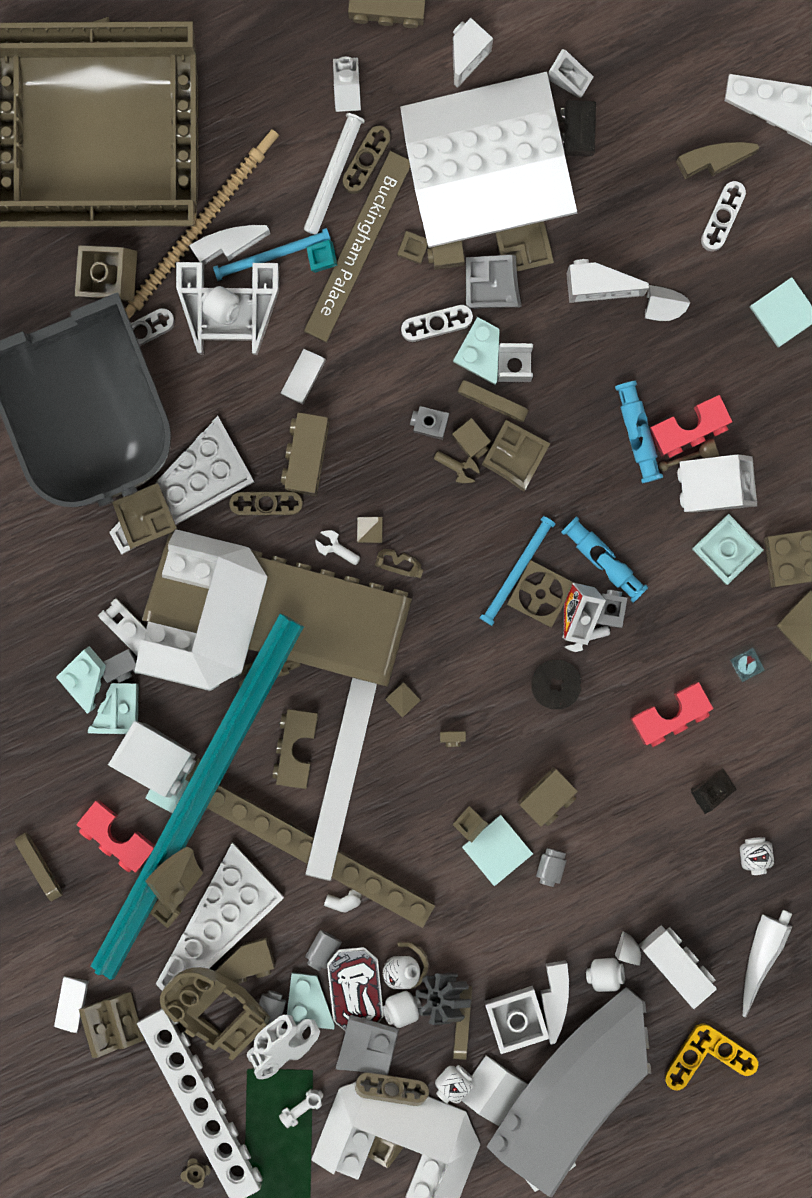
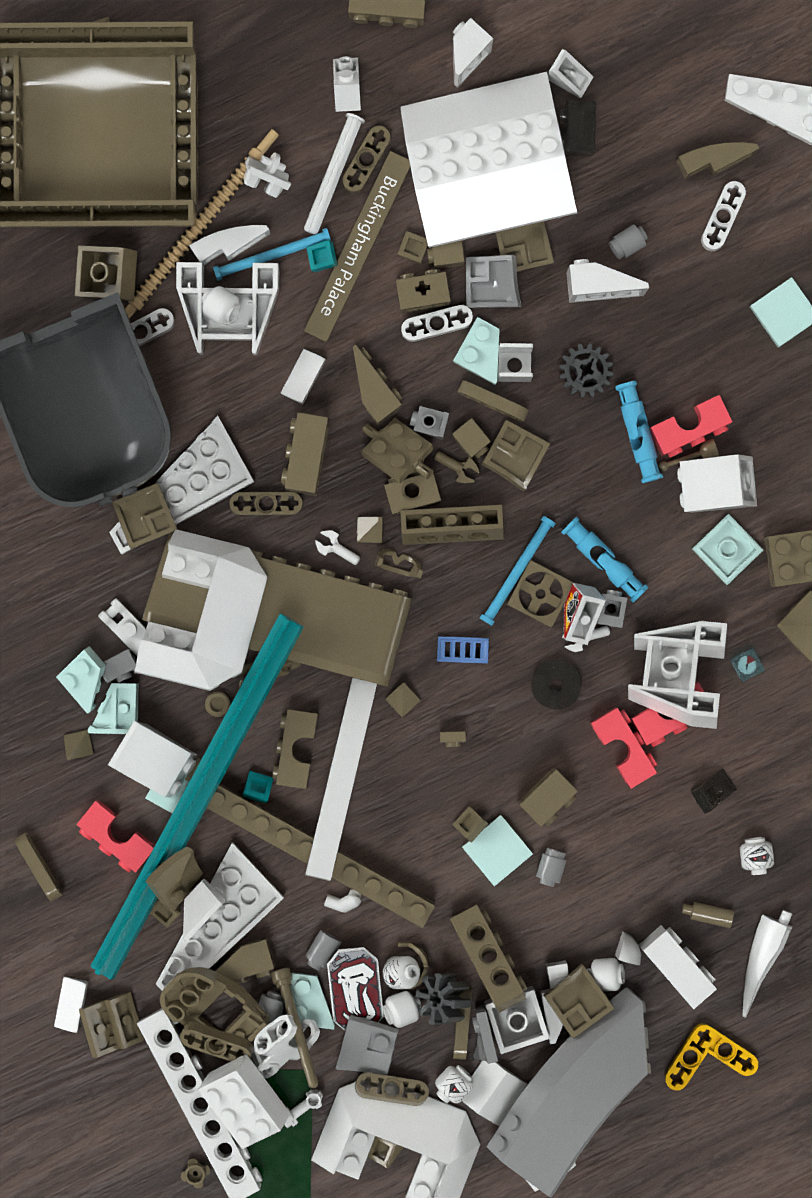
white brick [645,285,690,321] -> none
none -> dark tan slope [64,730,94,760]
none -> dark tan beam [180,1022,254,1061]
none -> white slope [183,879,226,942]
none -> white brick [198,1054,291,1149]
none -> dark tan tile [205,692,231,717]
none -> teal plate [242,771,273,804]
none -> white hips [243,153,291,198]
none -> dark tan piece [271,968,318,1088]
none -> dark tan slope [353,345,403,425]
none -> dark tan plate [362,418,433,483]
none -> dark tan brick [384,471,441,516]
none -> dark tan brick [396,269,451,313]
none -> dark tan brick [401,505,504,545]
none -> medium blue slope [437,636,489,664]
none -> dark tan brick [450,905,527,1013]
none -> light grey plate [472,1004,498,1064]
none -> dark tan plate [543,964,614,1038]
none -> dark grey gear [559,343,613,399]
none -> coral arch [590,707,658,789]
none -> light grey brick [609,224,648,259]
none -> white wedge [628,621,727,729]
none -> dark tan cylinder [682,902,734,928]

